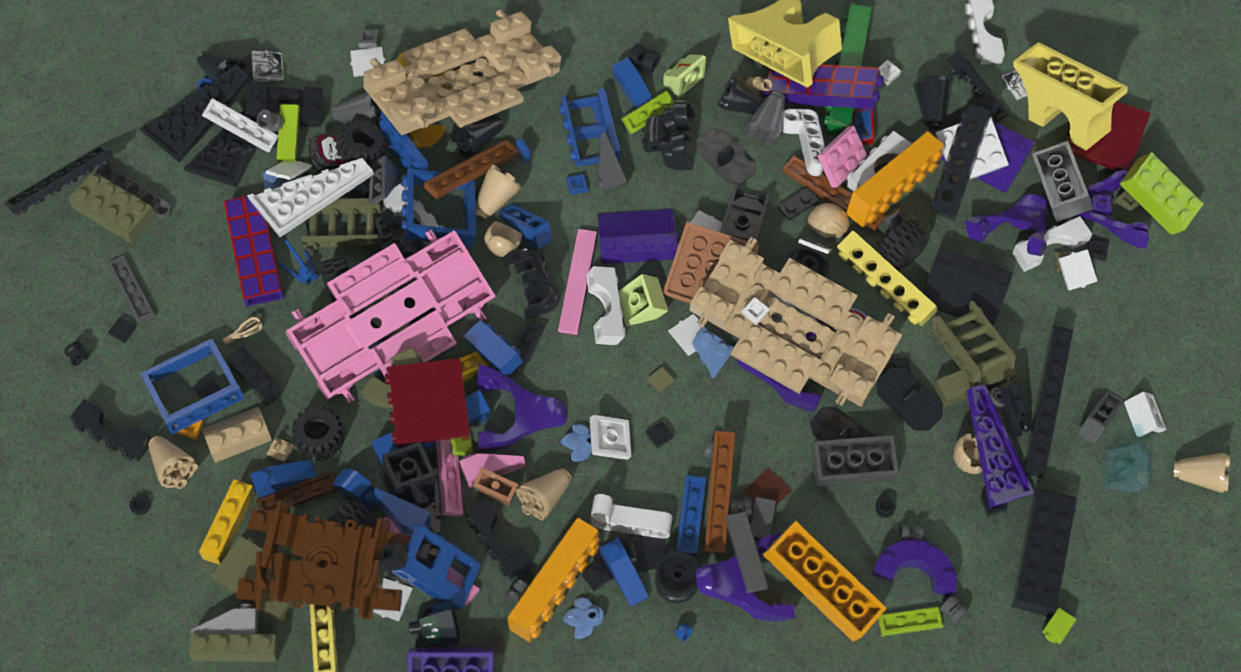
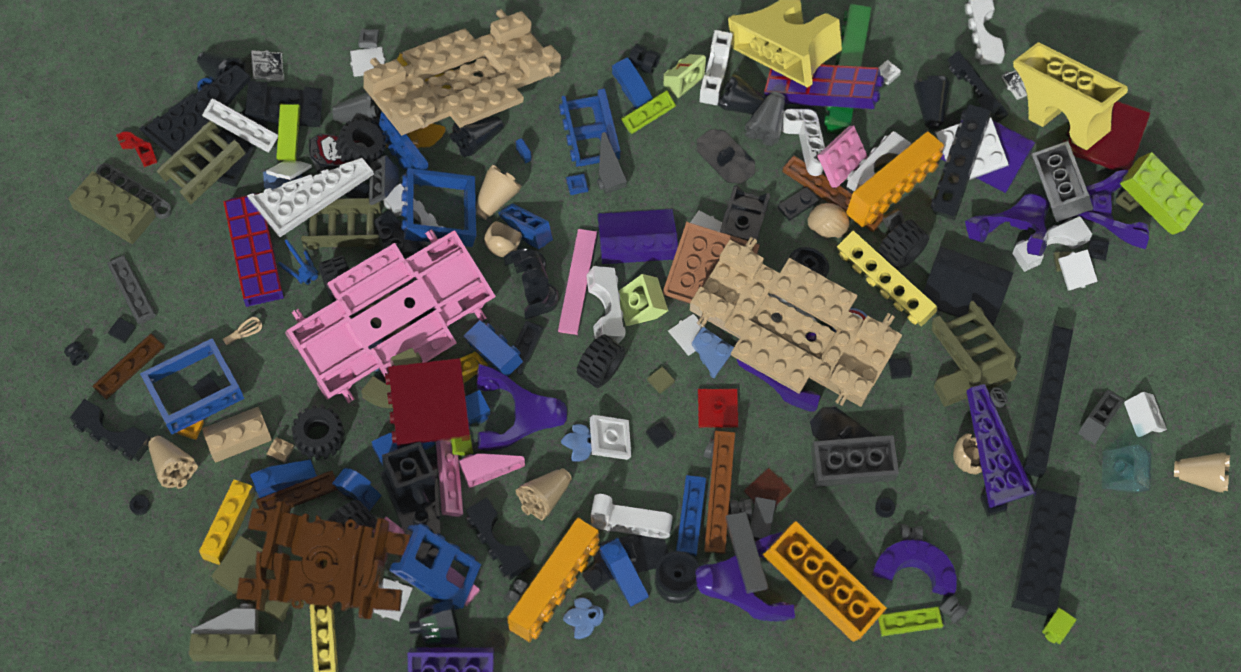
black plate [4,145,113,215] -> none
black arch [227,346,282,407] -> none
dark grey wheel [257,110,284,132] -> none
blue slope [374,488,431,536] -> none
black slope [380,541,408,572] -> none
dark orange plate [424,140,519,199] -> none
nougat slope [473,467,518,506] -> none
black piece [641,100,696,171] -> none
blue hinge [675,623,693,642] -> none
white plate [741,297,770,326] -> none
tan pin [746,77,772,92] -> none
white piece [798,237,832,254] -> none
slope [853,109,874,145] -> none
black shield [877,367,942,431] -> none
black hinge [999,379,1031,438] -> none
none -> reddish brown tile [92,334,165,400]
none -> red piece [116,131,157,167]
none -> olive fence [157,120,245,204]
none -> black tyre [576,334,625,388]
none -> red plate [698,389,738,427]
none -> white arch [700,30,733,105]
none -> black wheel [826,539,859,570]

